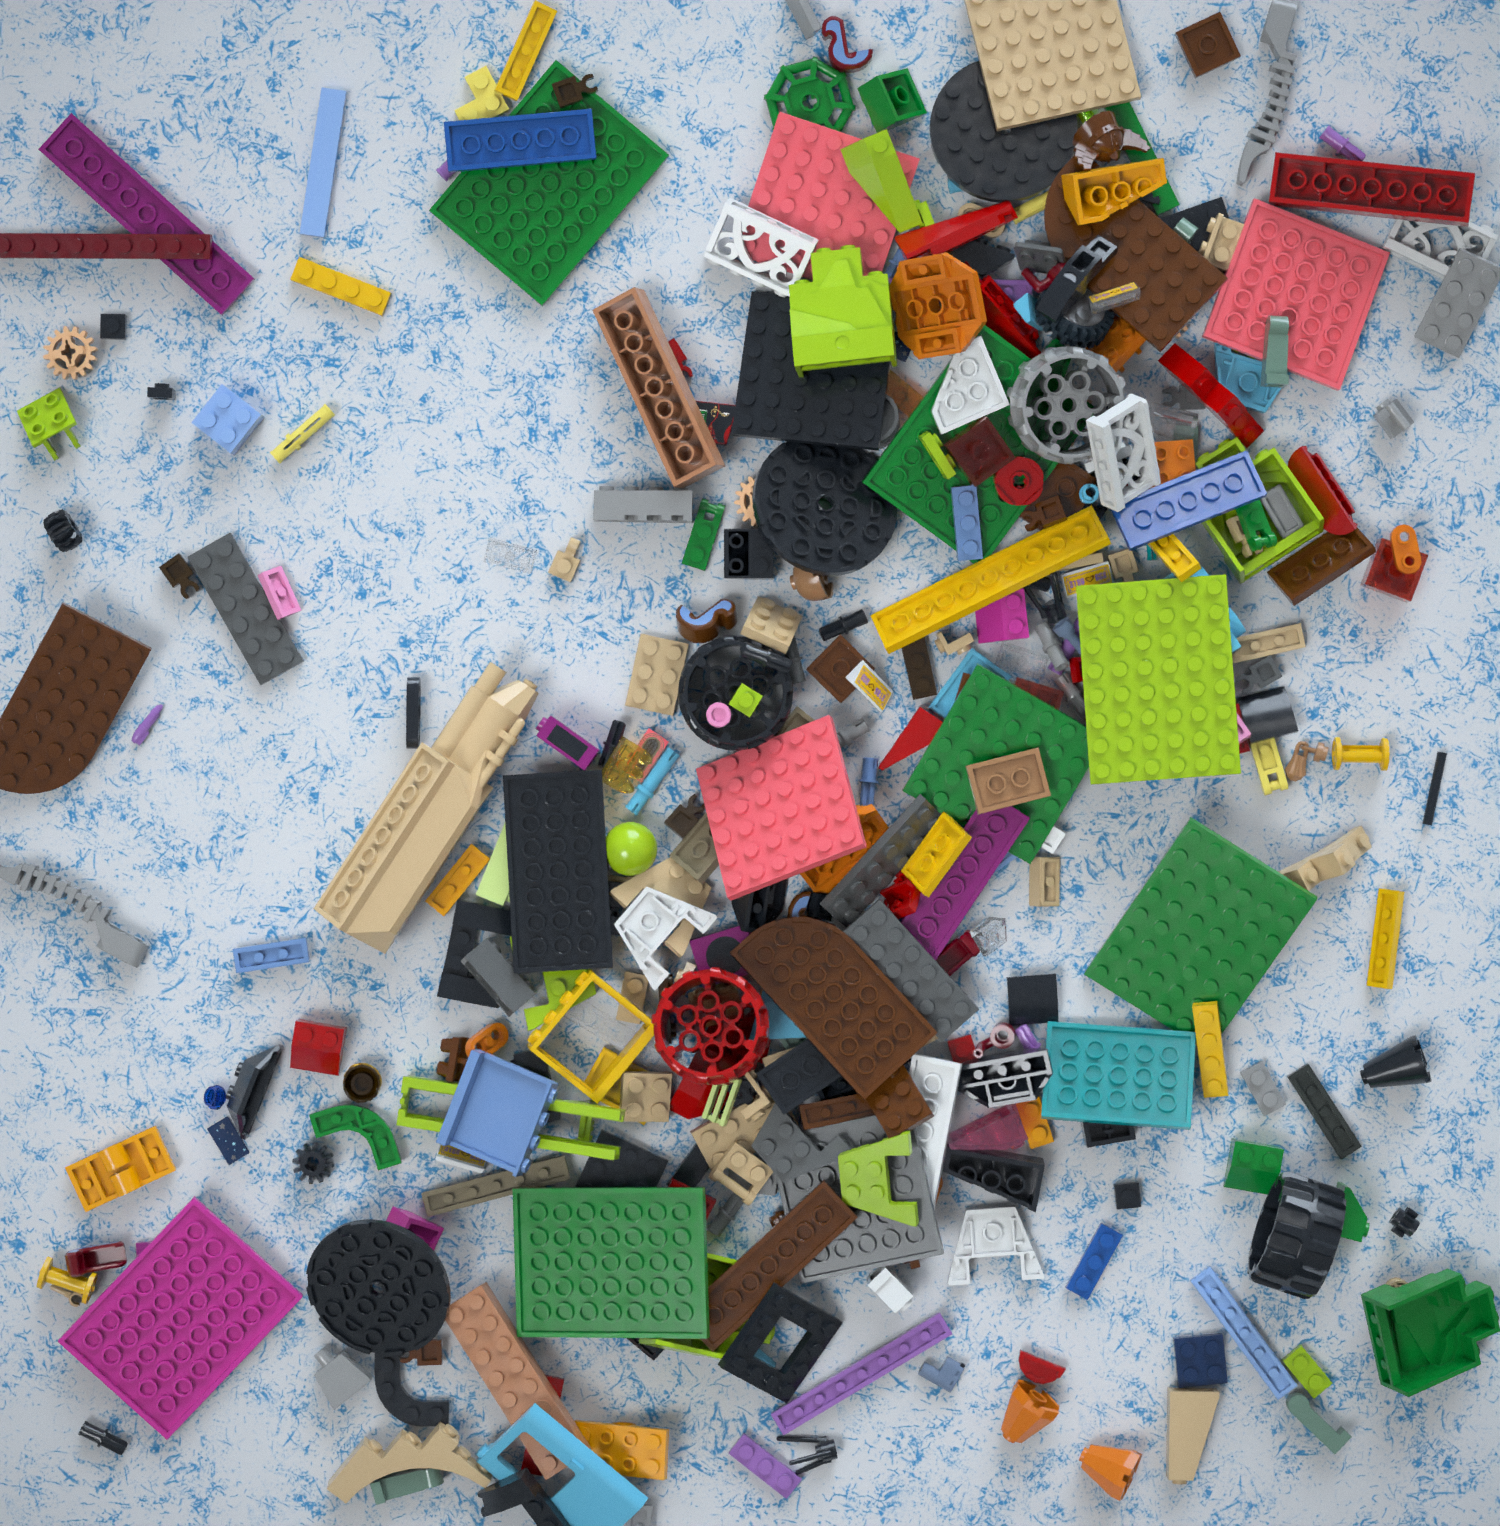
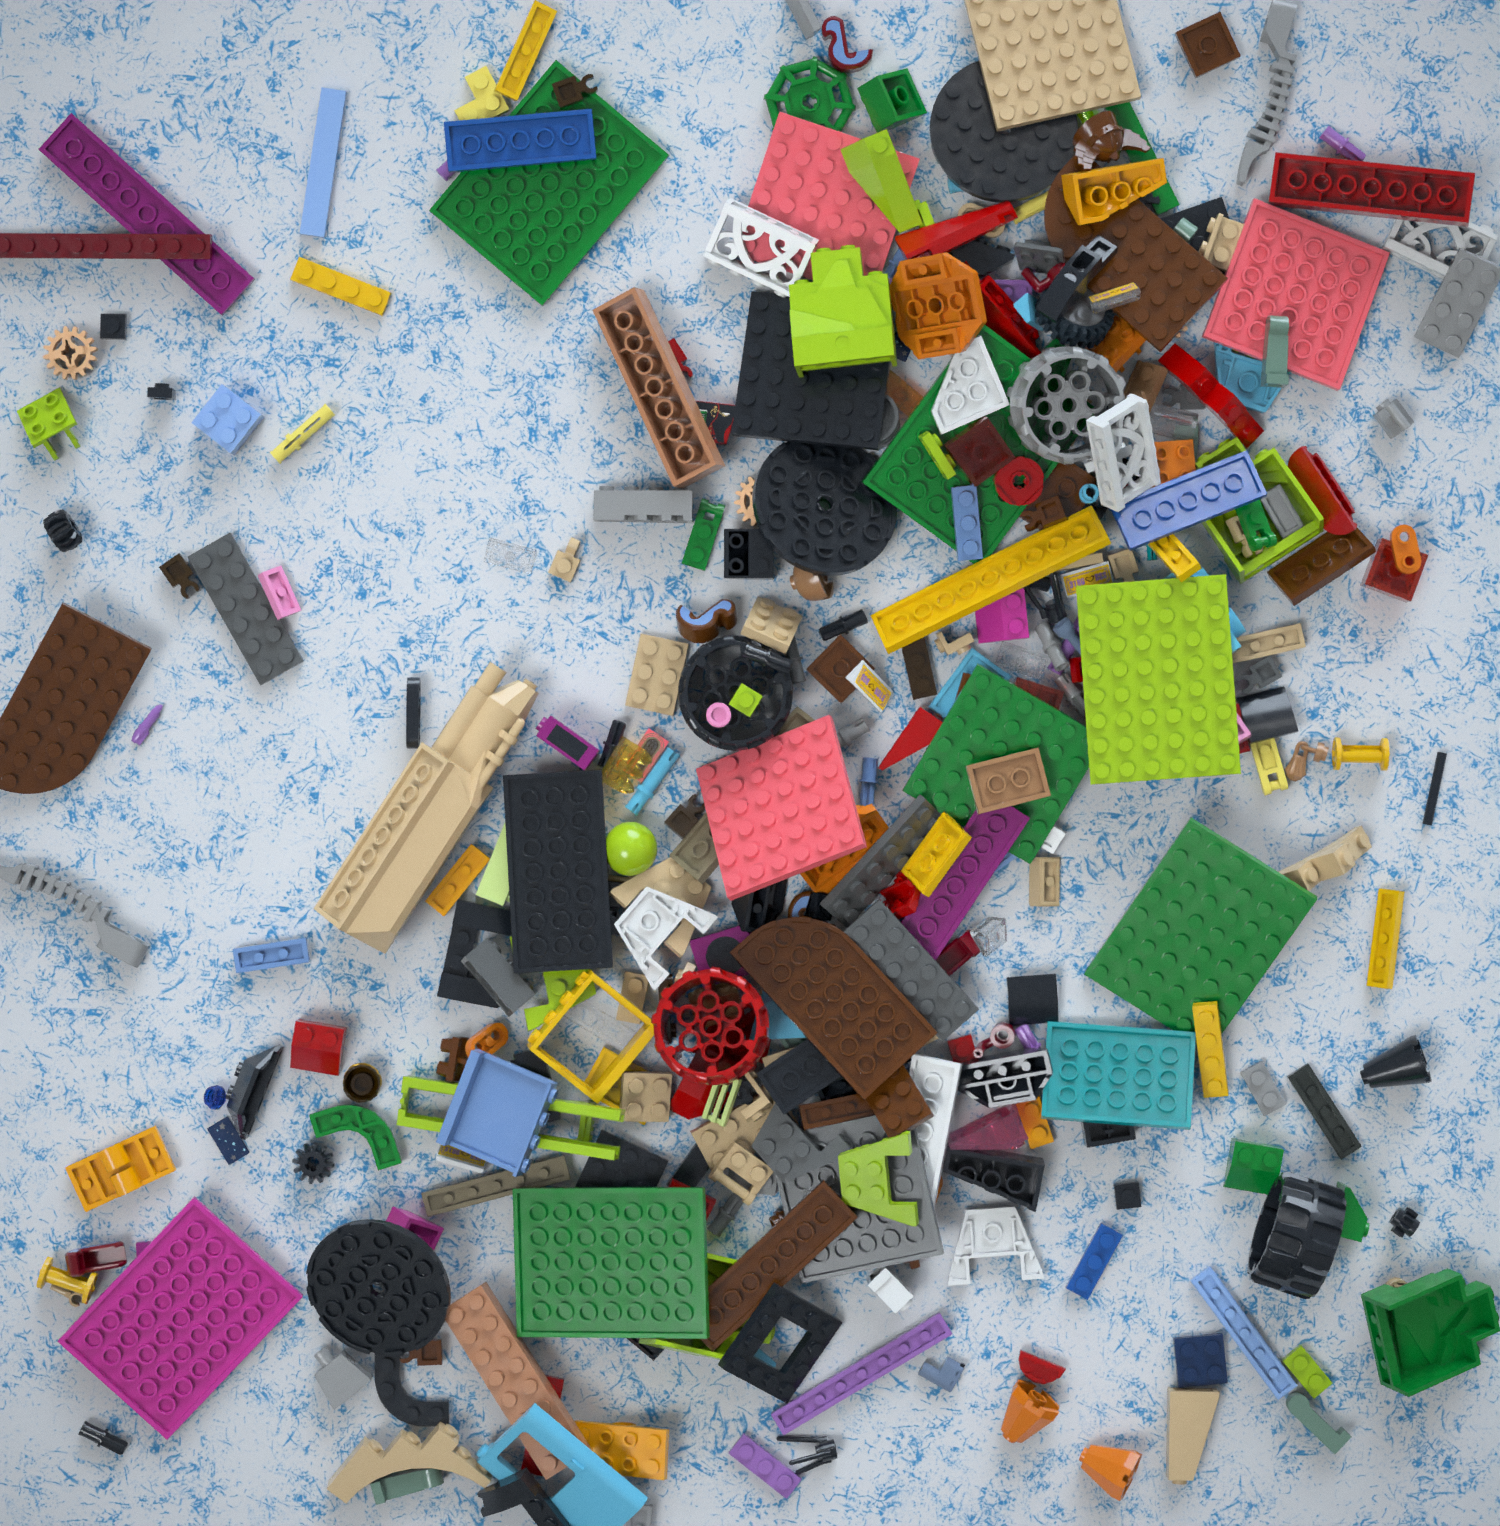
none -> medium nougat plate [1124,360,1169,413]

